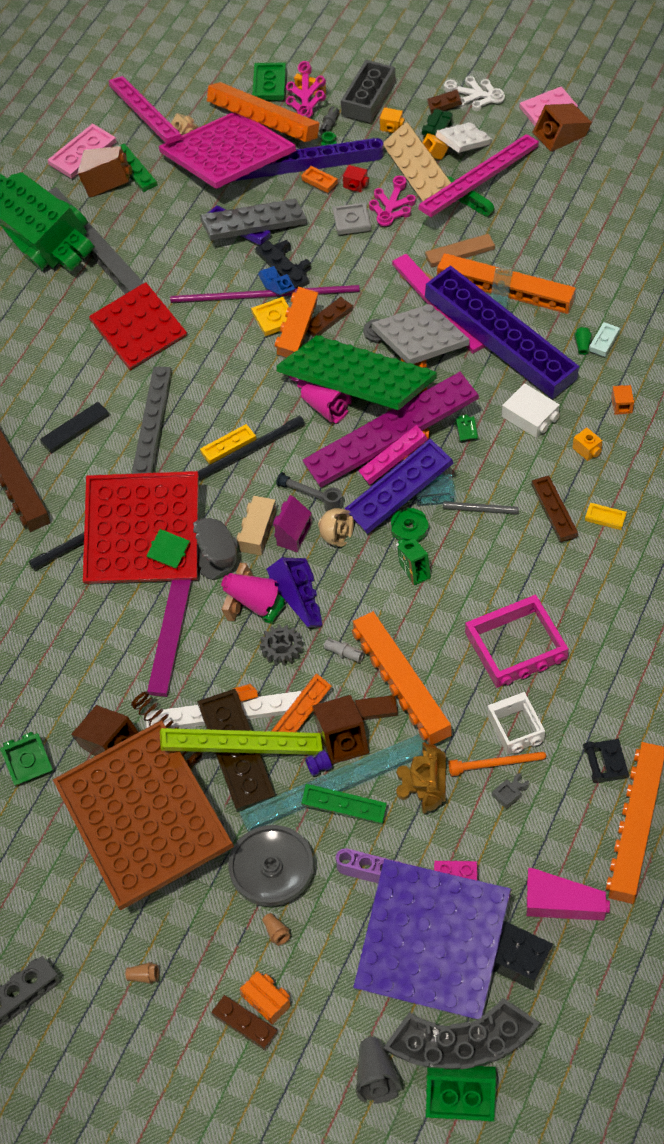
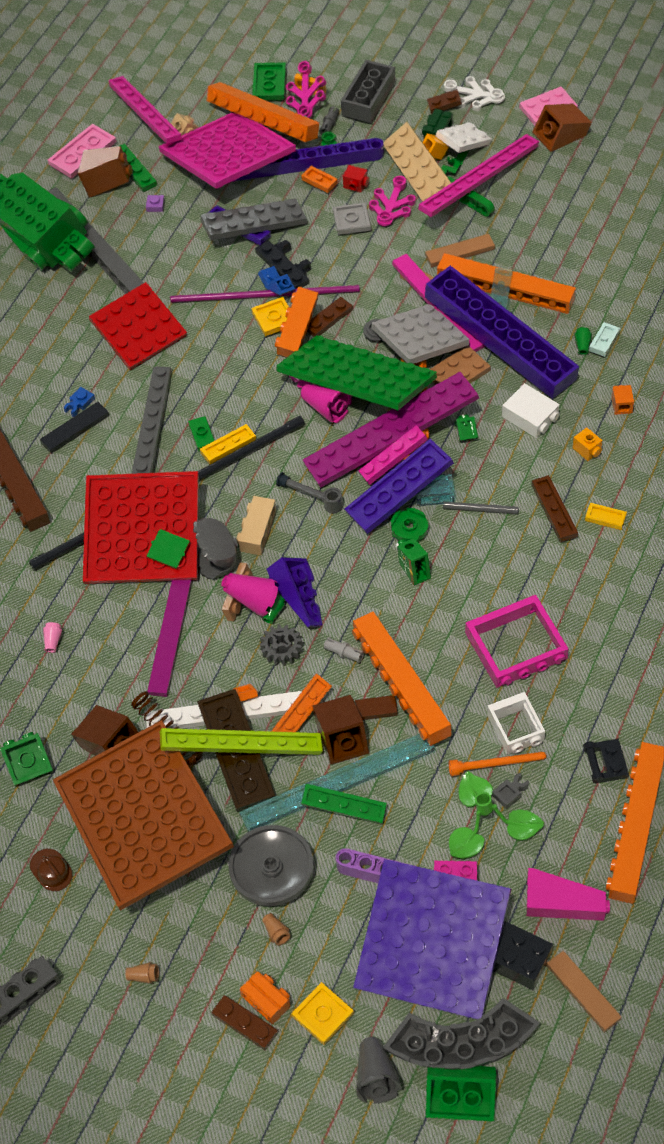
magenta slope [273,495,313,552] -> none
dark purple wheel [305,750,332,776] -> none
tan cylinder [318,508,354,547] -> none
light orange brick [380,108,405,133] -> none
pearl gold piece [396,742,446,814] -> none
none -> reddish brown piece [30,848,72,892]
none -> bright pink cone [43,622,62,653]
none -> blue plate [64,387,95,417]
none -> medium lavender plate [146,195,165,212]
none -> green plate [188,416,214,452]
none -> yellow plate [291,982,354,1045]
none -> medium nougat plate [430,346,491,384]
none -> green piece [441,150,469,174]
none -> bright green plant [449,771,544,859]
none -> medium nougat tile [546,951,622,1033]

